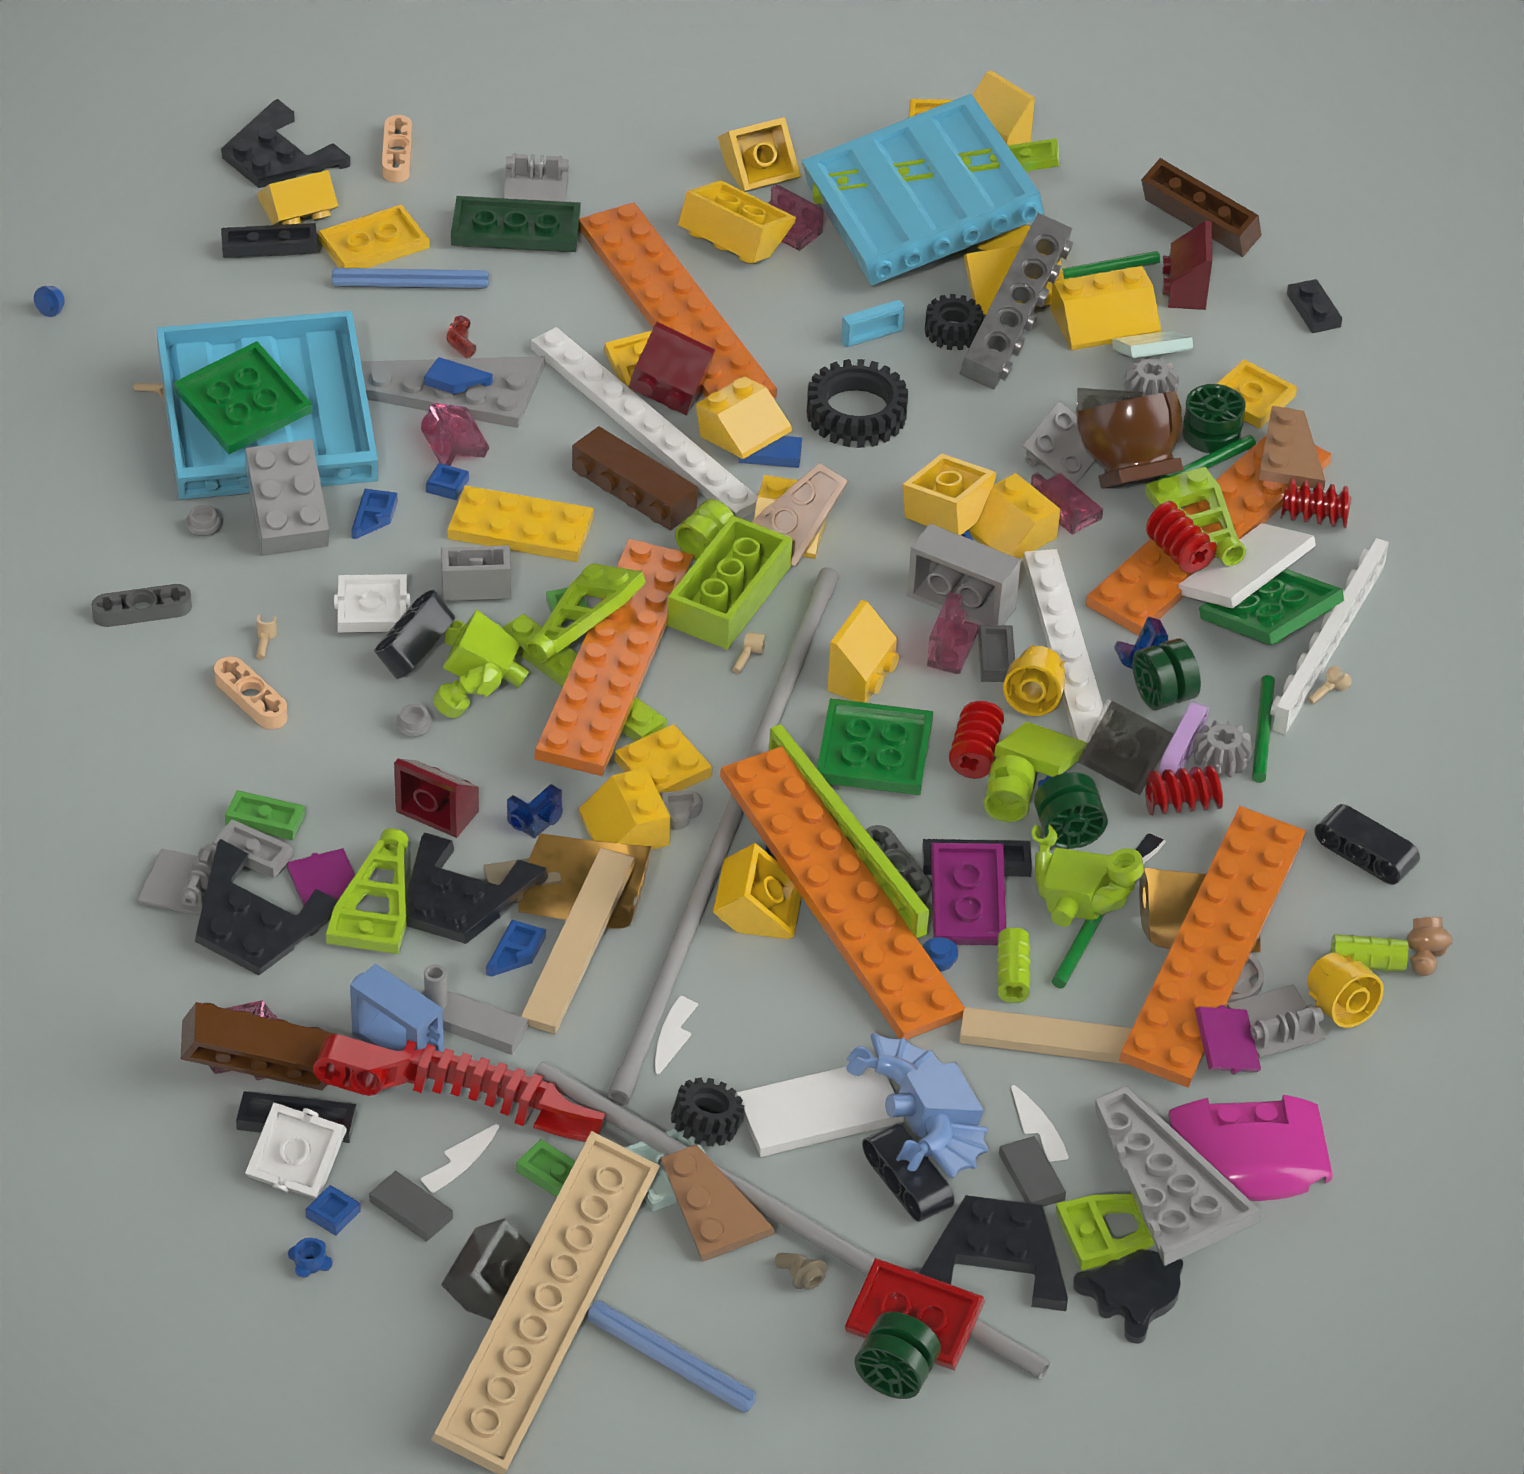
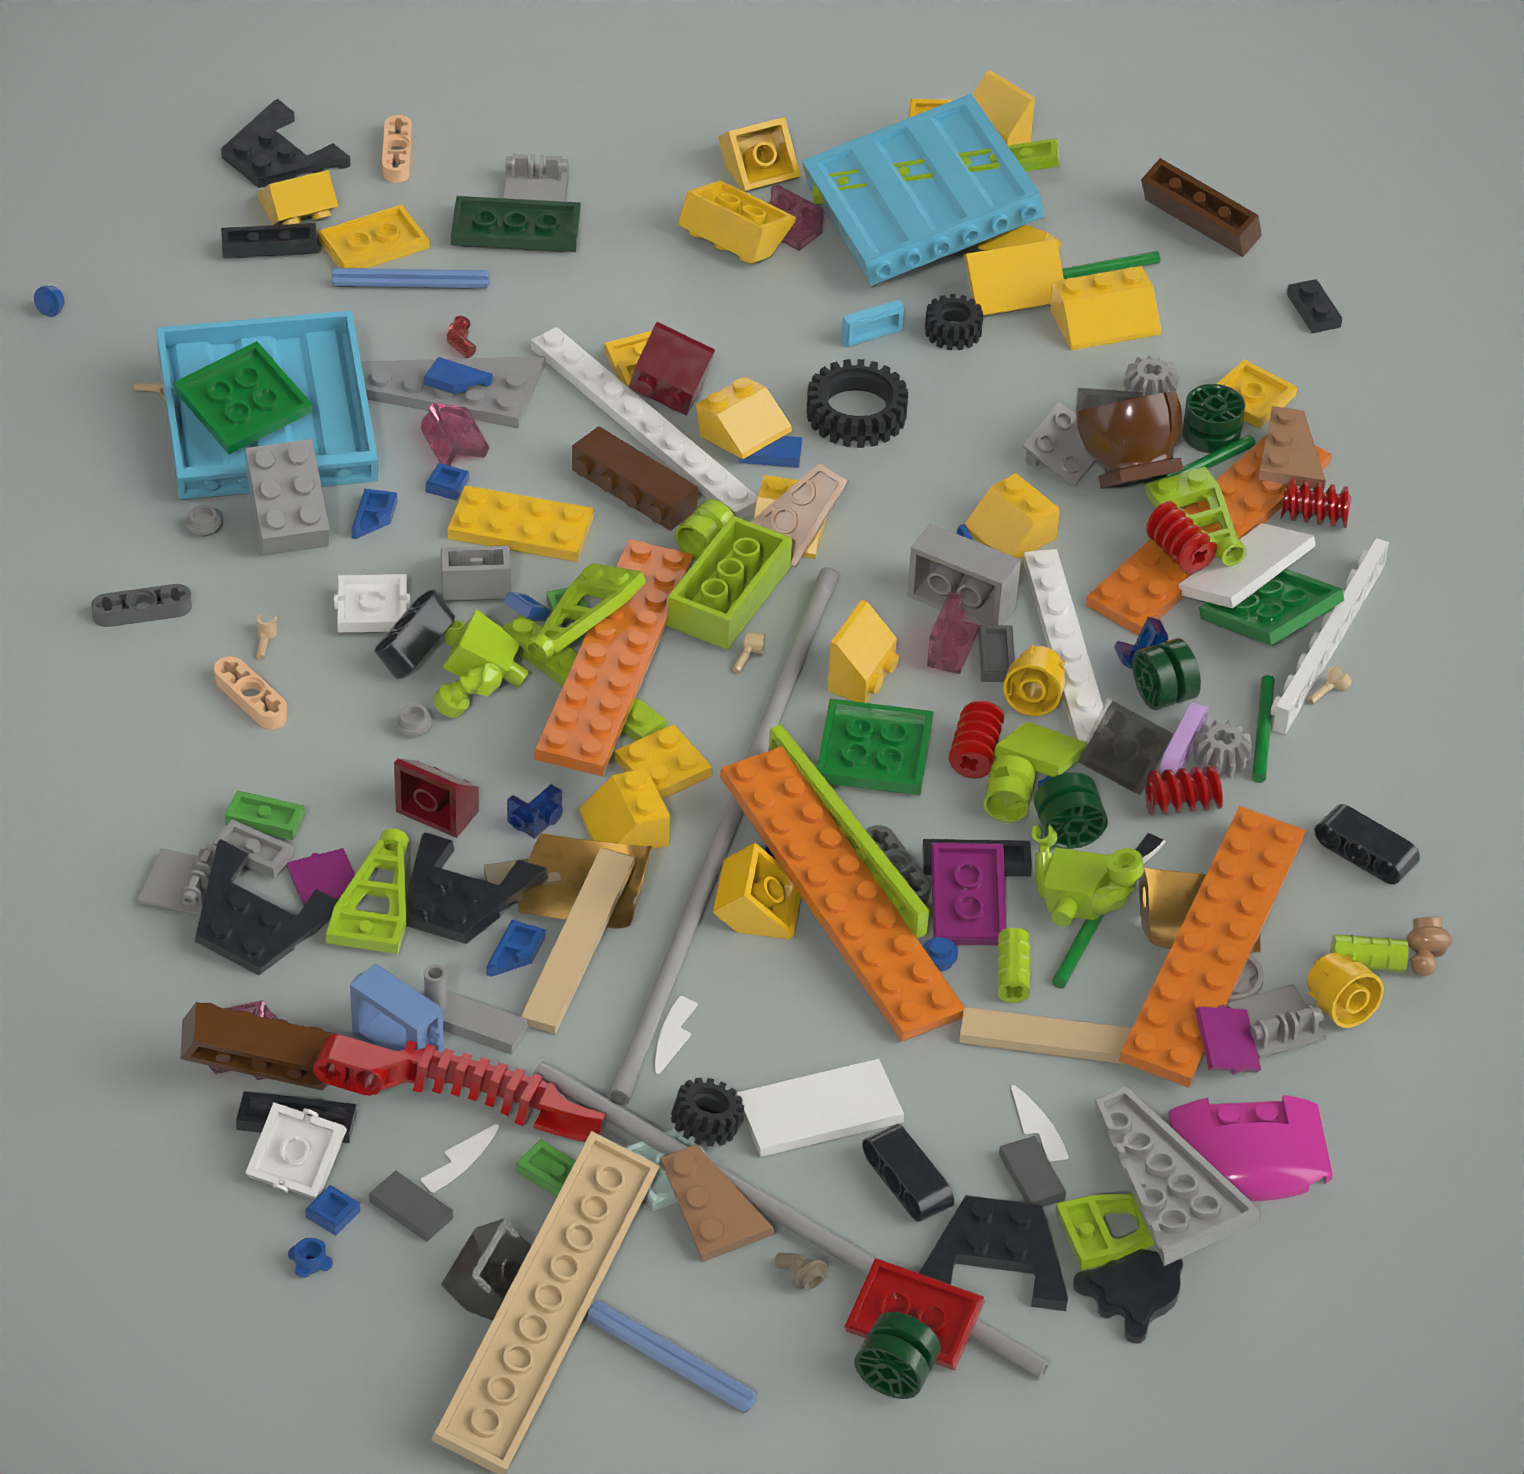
orange plate [579,202,777,398] -> none
light grey tile [659,790,702,830] -> none
medium blue torso [846,1033,988,1178] -> none
yellow slope [902,453,996,535] -> none
flat silver brick [959,213,1074,389] -> none
clear pink bracket [1031,472,1103,535] -> none
light aqua tile [1112,330,1193,358] -> none
dark red slope [1162,221,1212,310] -> none
none -> blue tile [503,592,550,622]

